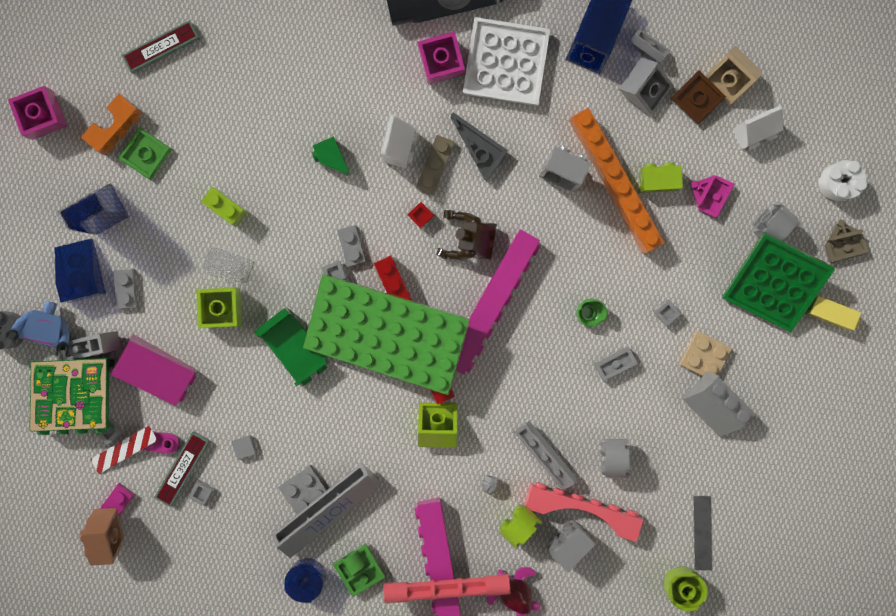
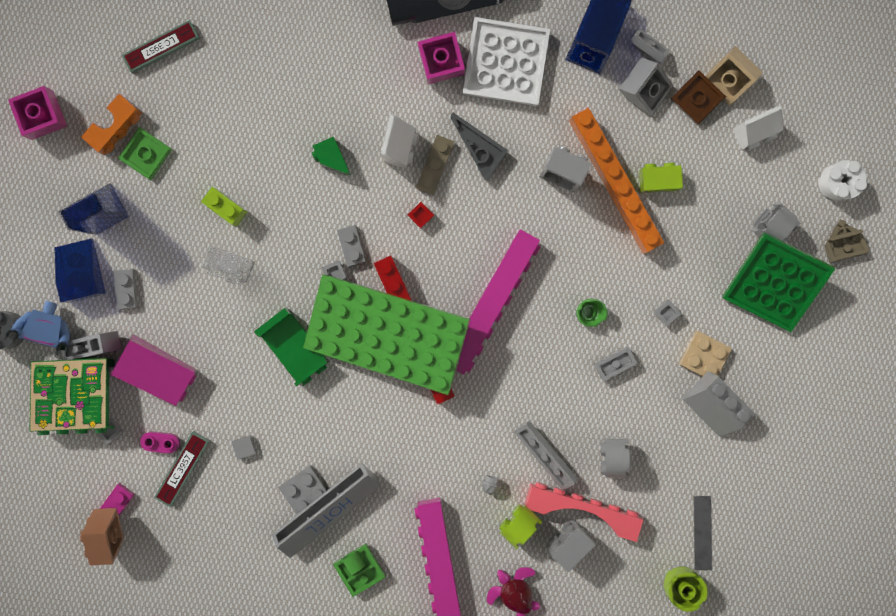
sticker [90,426,157,474] -> none
light grey tile [188,480,215,507] -> none
lime brick [196,287,242,328] -> none
clear blue brick [284,558,326,603] -> none
coral piece [383,574,510,604] -> none
lime slope [418,403,457,448] -> none
dark brown torso [436,210,497,261] -> none
dark pink slope [691,175,734,219] -> none
light yellow brick [804,296,861,331] -> none

